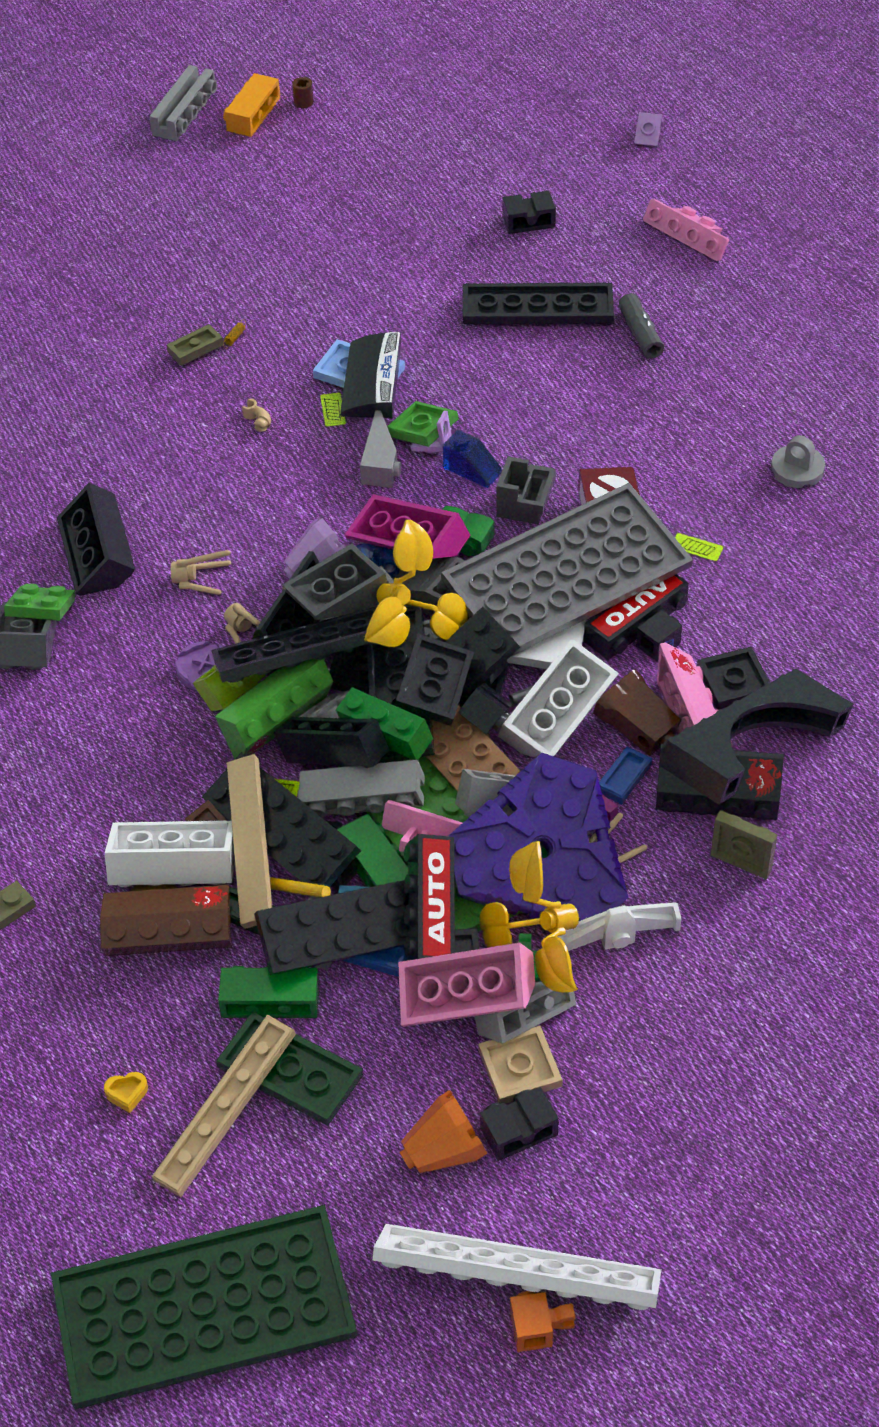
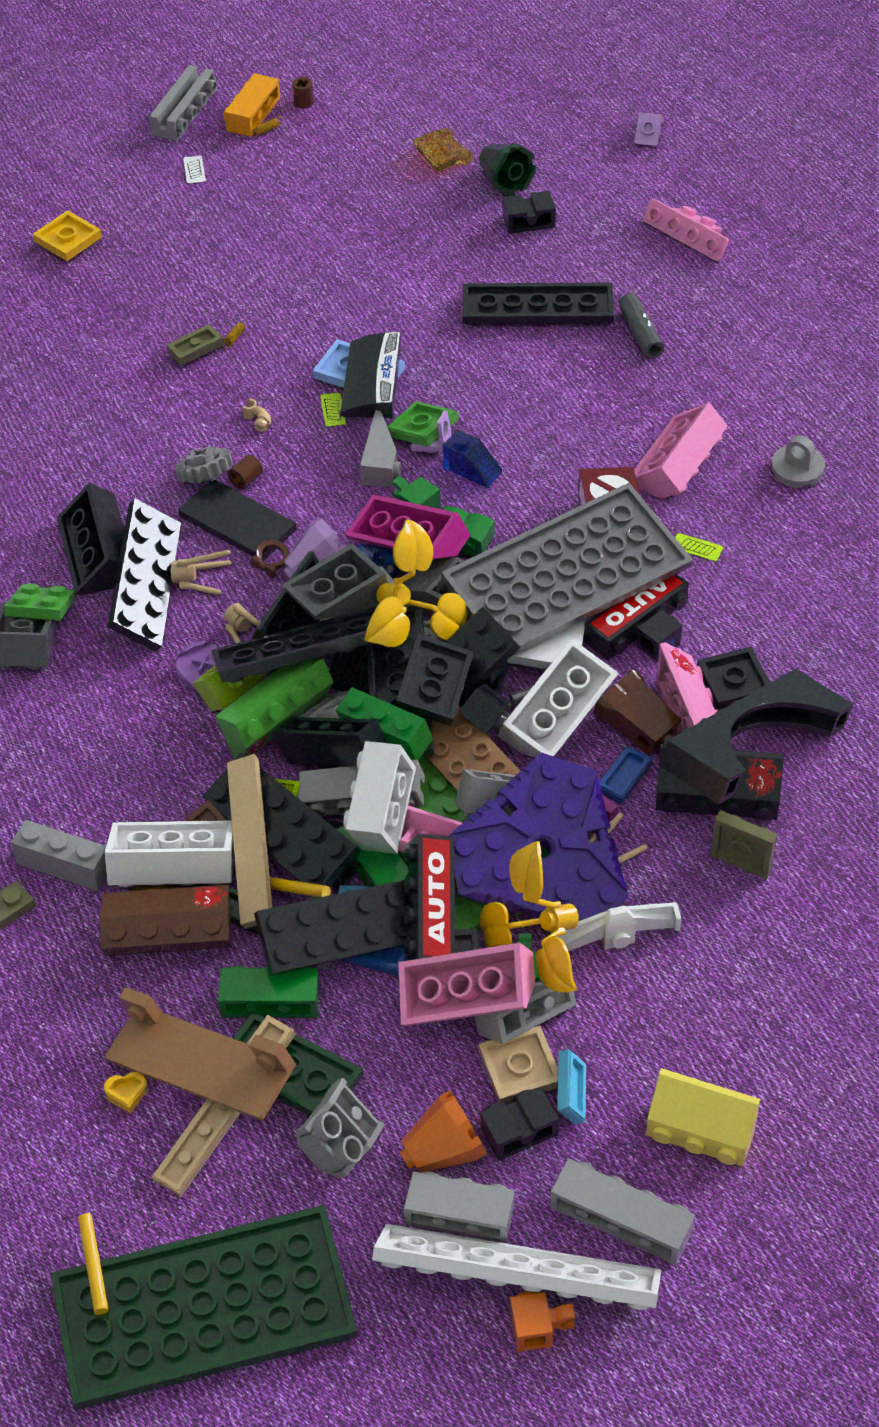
dark grey plate [496,456,556,525] -> none
none -> light grey brick [11,820,107,891]
none -> yellow plate [32,210,102,261]
none -> yellow bar [78,1213,109,1315]
none -> medium nougat bracket [105,987,296,1121]
none -> plate [107,498,181,652]
none -> light grey gear [175,446,233,484]
none -> black tile [178,480,297,561]
none -> white sticker [183,156,206,183]
none -> reddish brown gear [228,454,263,489]
none -> reddish brown piece [250,539,289,578]
none -> yellow piece [251,116,283,137]
none -> light grey slope [296,1078,385,1178]
none -> white brick [344,741,416,854]
none -> green brick [392,476,441,509]
none -> light grey brick [404,1171,515,1243]
none -> clear yellow plate [414,127,473,171]
none -> dark green cone [479,143,536,196]
none -> light grey brick [550,1158,695,1265]
none -> medium azure tile [557,1049,586,1125]
none -> bright pink slope [634,402,727,499]
none -> light yellow slope [646,1068,760,1167]

